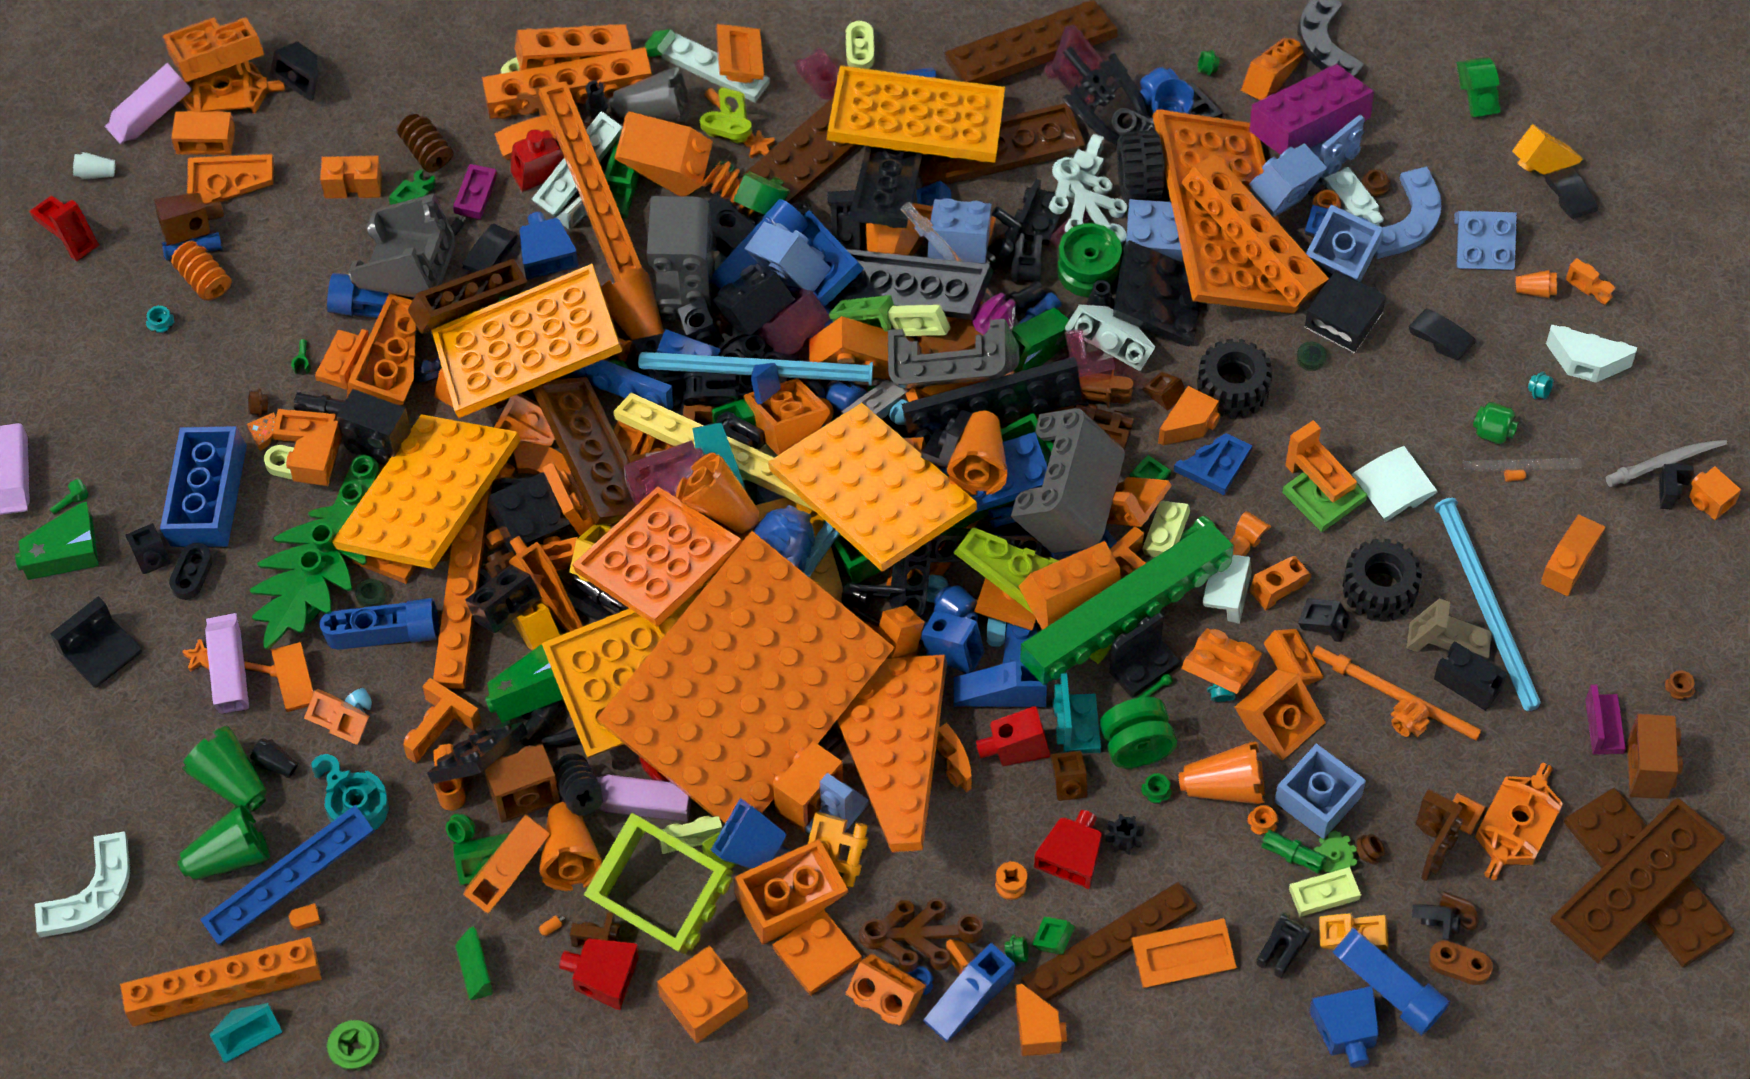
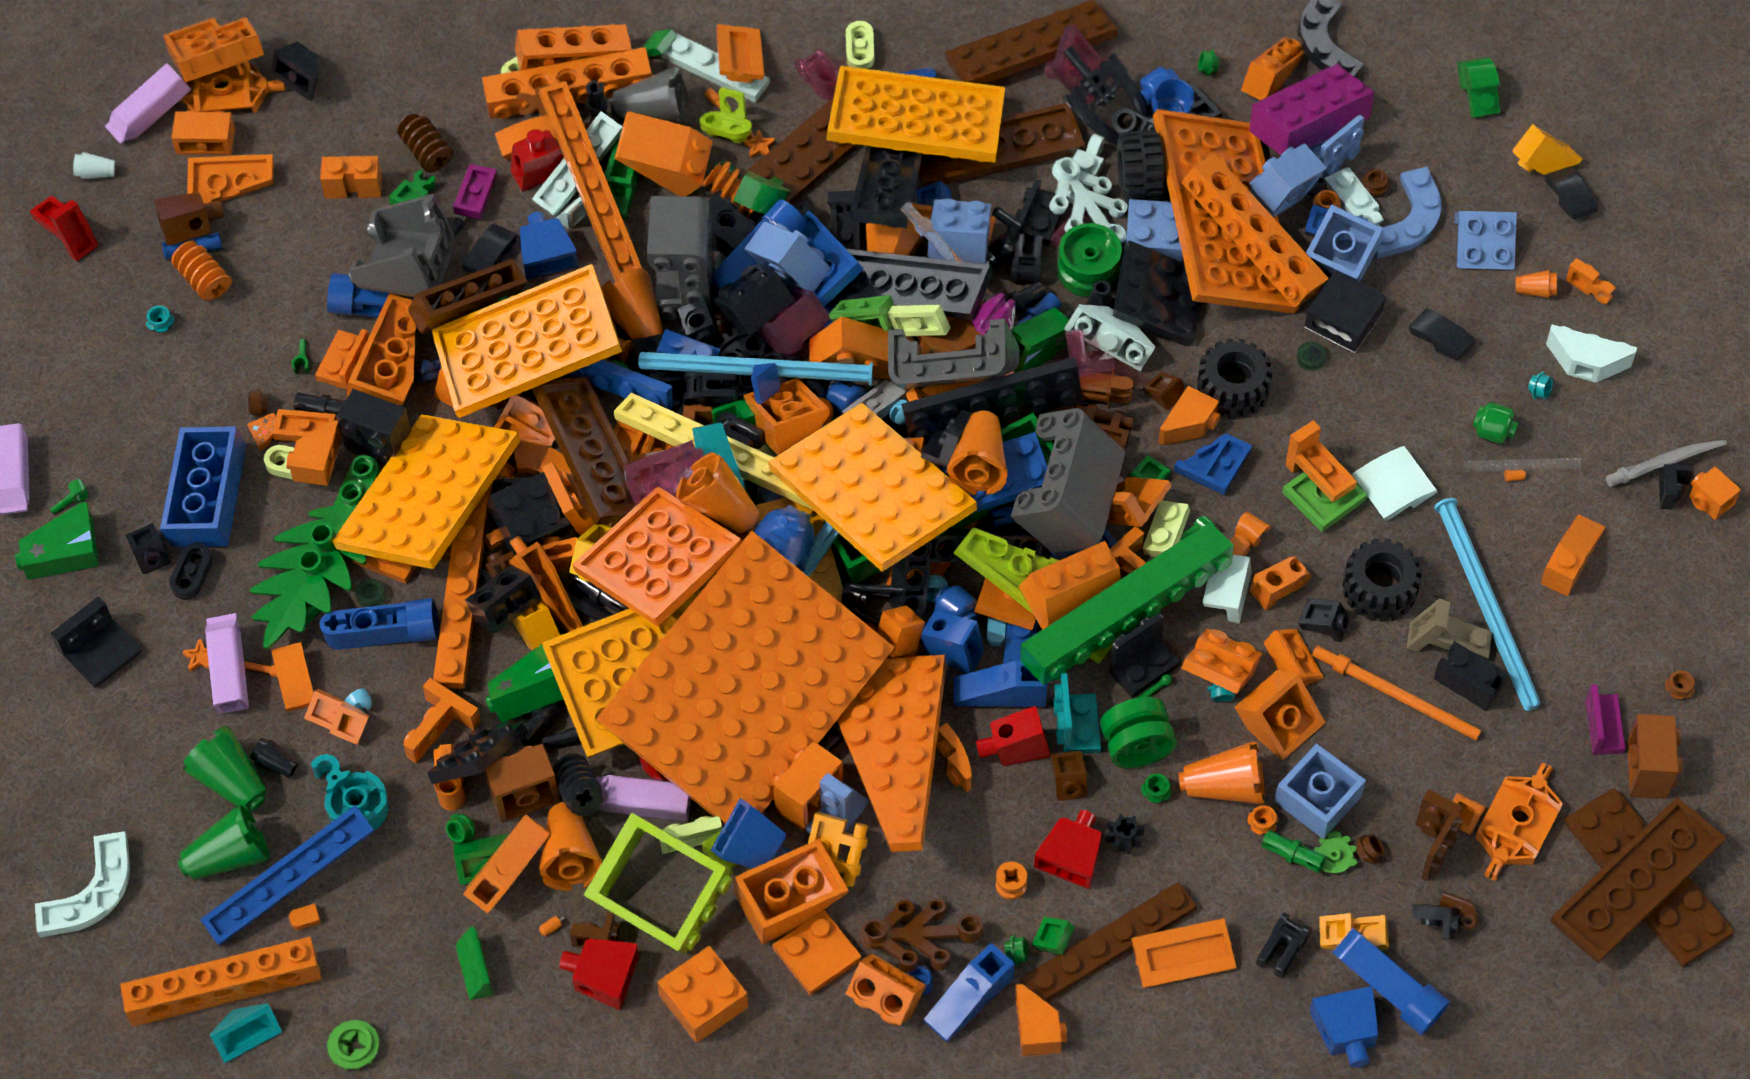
orange slope [946,939,976,974] -> none
yellowish green plate [1289,867,1361,917] -> none
orange gear [1391,698,1430,737] -> none
dark orange plate [1428,941,1493,985] -> none

